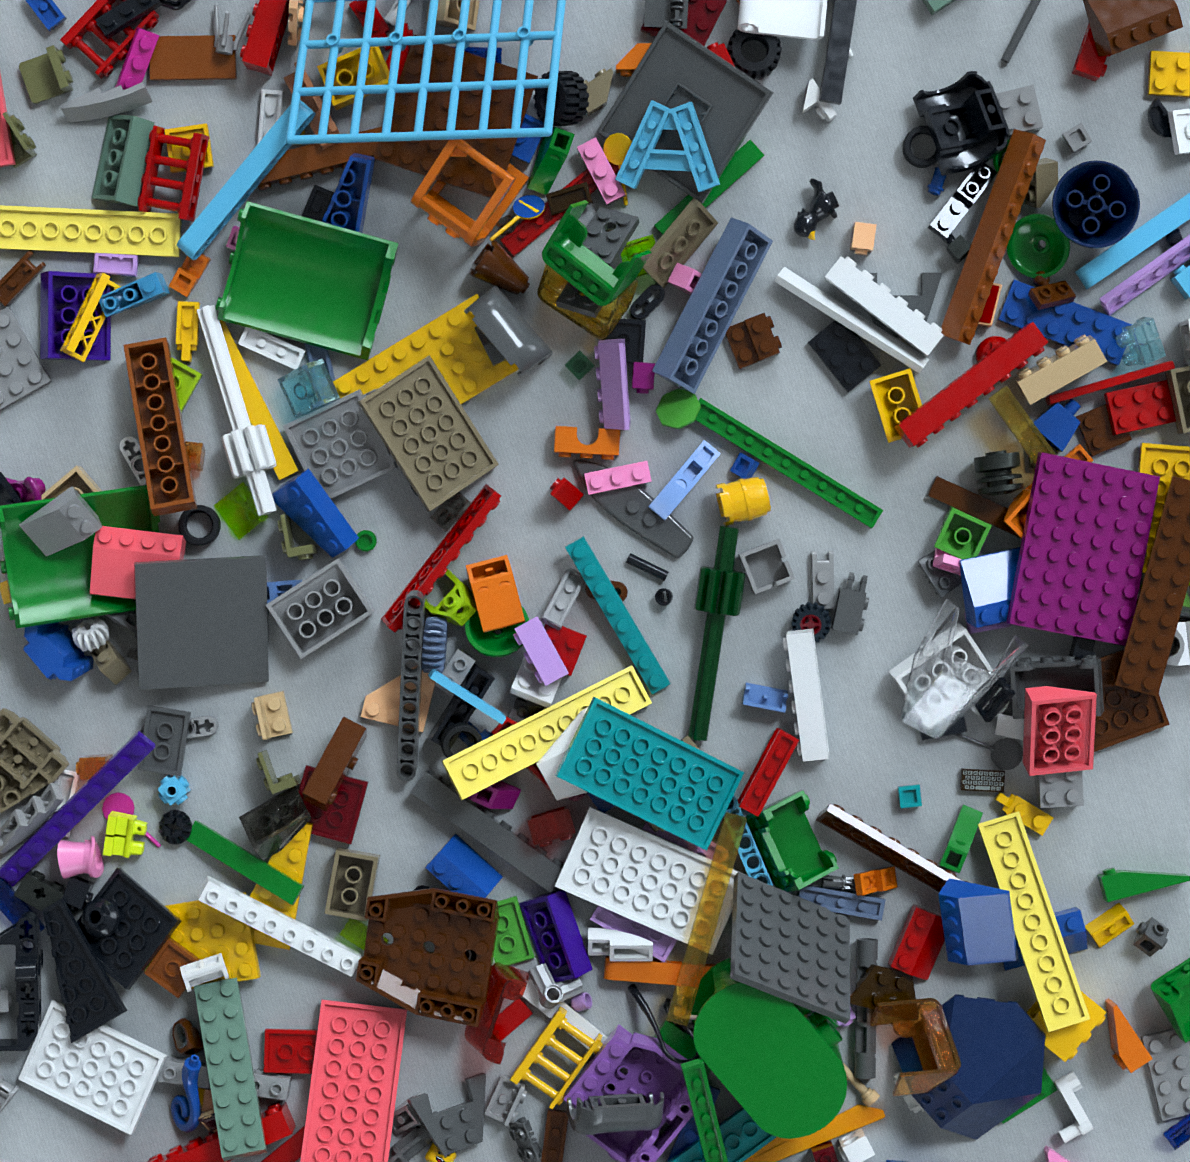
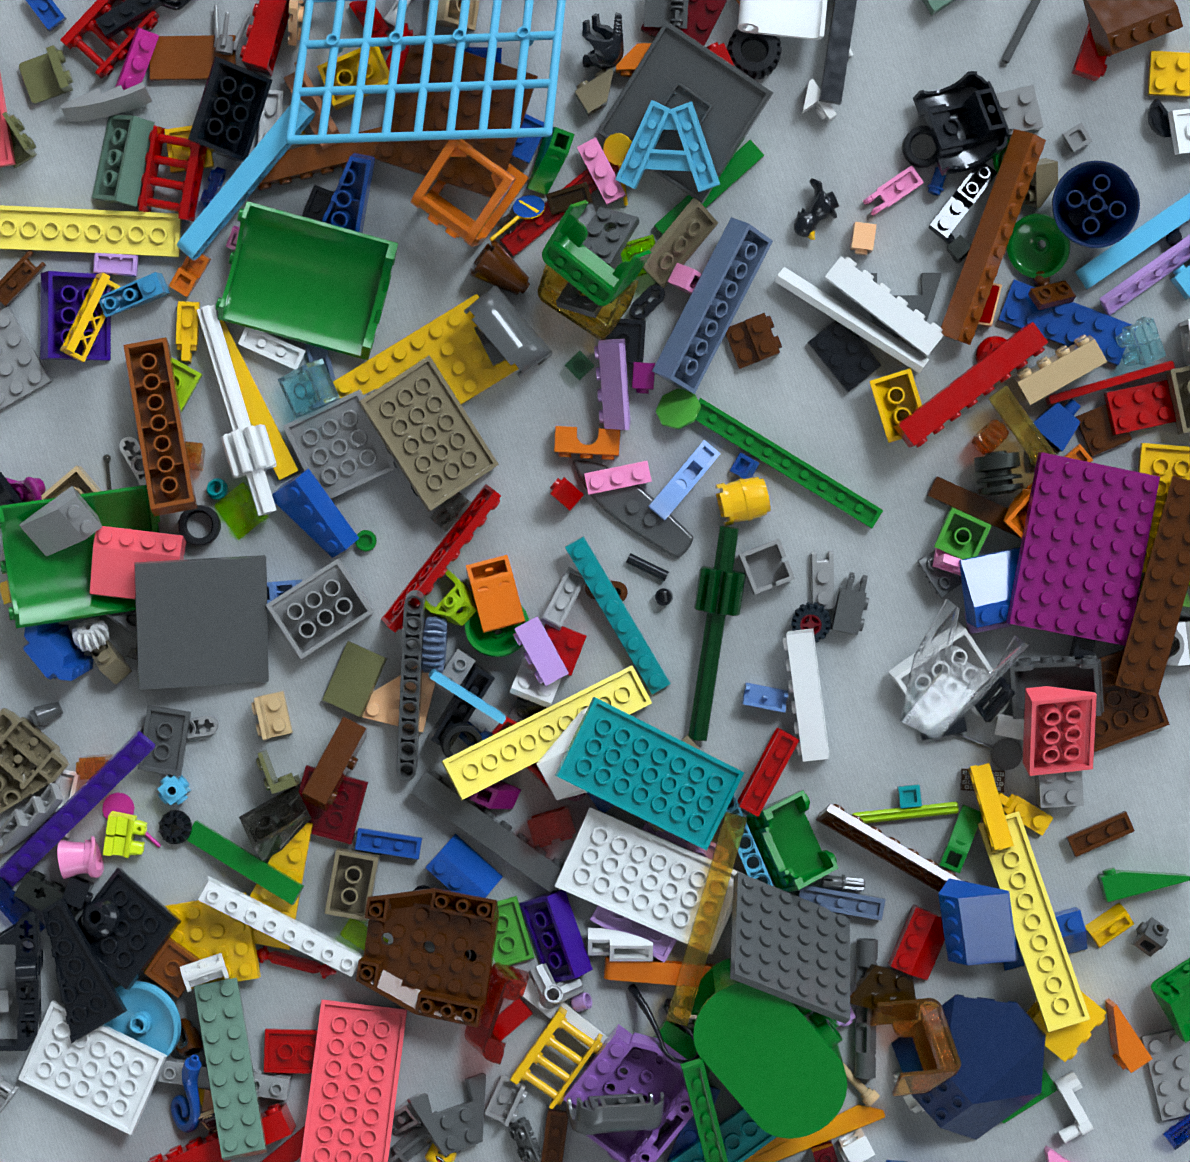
olive bracket [278,514,318,561] -> none
black tyre [533,71,589,126] -> none
orange slope [854,866,897,895] -> none
none -> dark grey cone [29,702,63,727]
none -> clear smoke hinge [103,454,112,490]
none -> medium azure dish [104,981,181,1056]
none -> black slope [188,57,273,162]
none -> clear blue plate [200,166,226,208]
none -> teal plate [207,478,228,500]
none -> red wheel [256,946,337,979]
none -> olive tile [322,641,387,717]
none -> blue plate [355,828,422,859]
none -> black piece [582,12,624,69]
none -> lime axle [852,802,959,824]
none -> bright pink hinge [863,165,924,216]
none -> yellow fence [968,763,1014,852]
none -> clear orange gear [972,419,1009,455]
none -> reddish brown plate [1066,811,1135,857]

